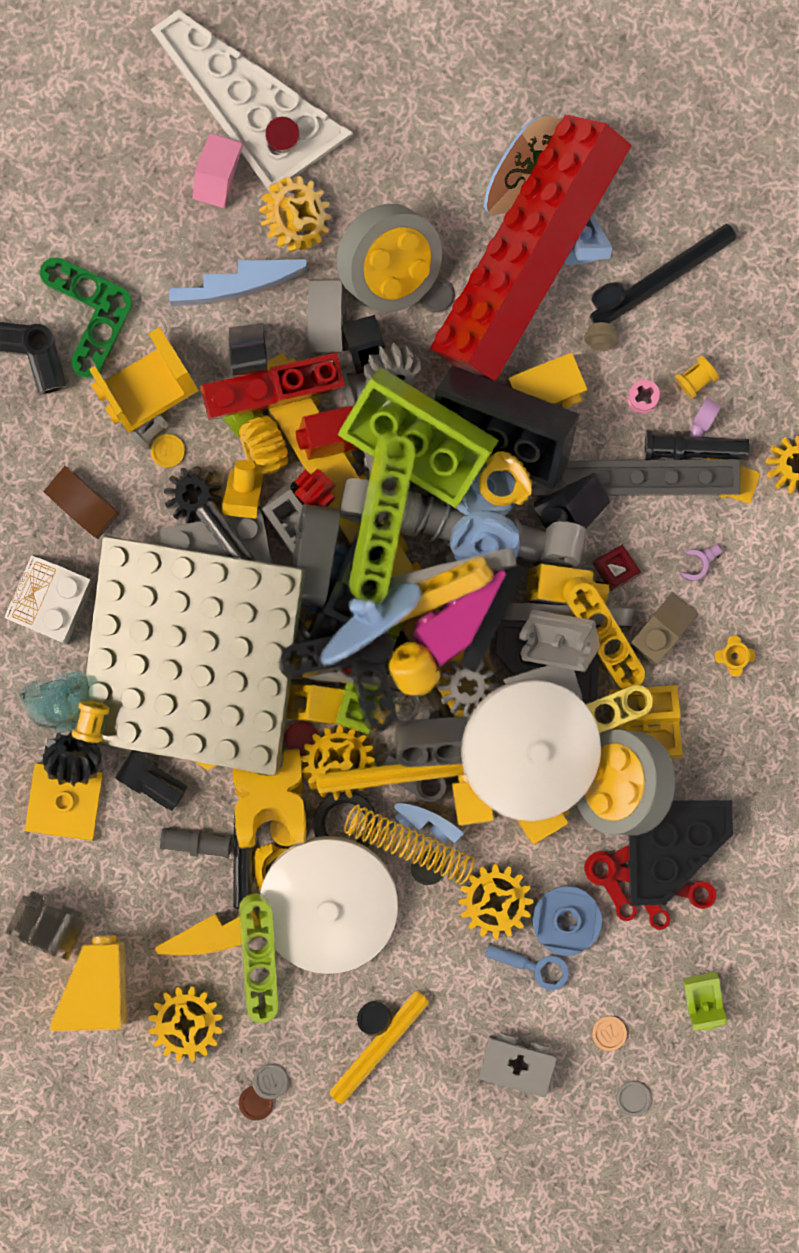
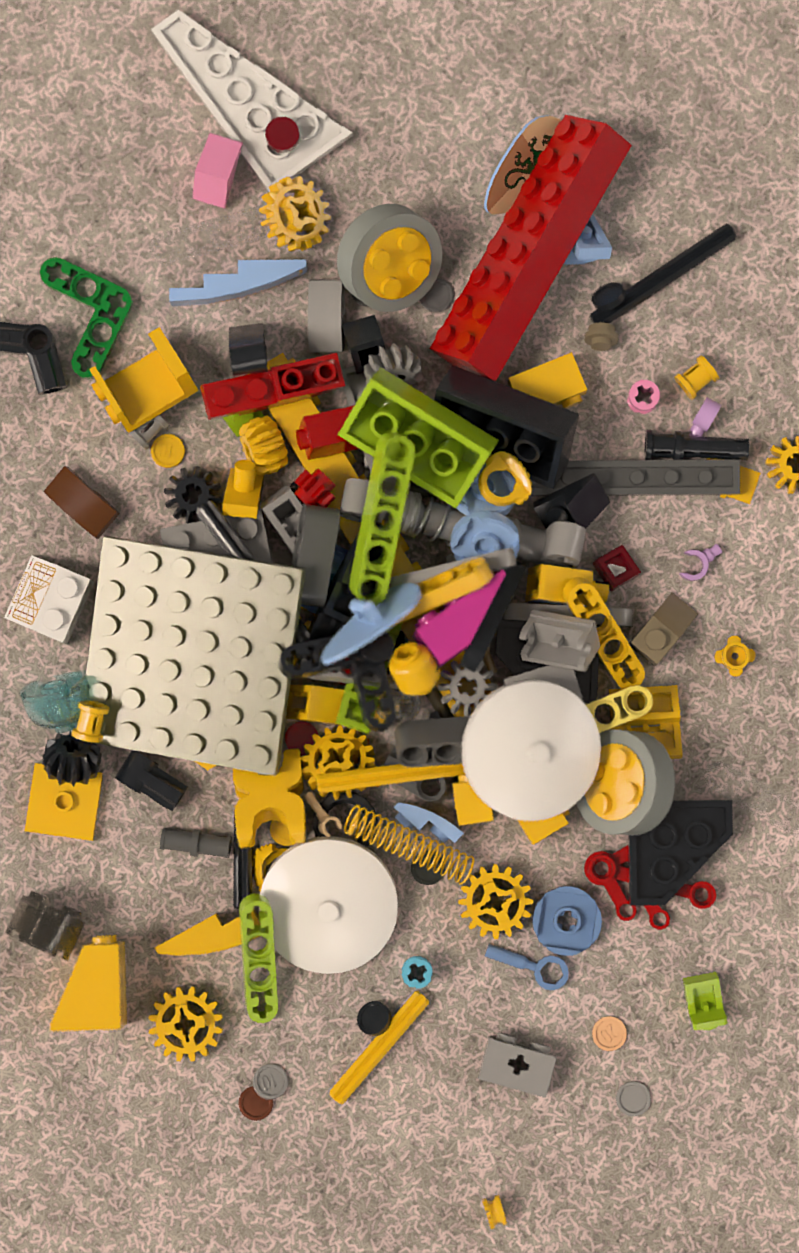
none -> tan hand [304,791,342,837]
none -> medium azure bush [402,956,433,989]
none -> yellow bush [482,1194,508,1230]

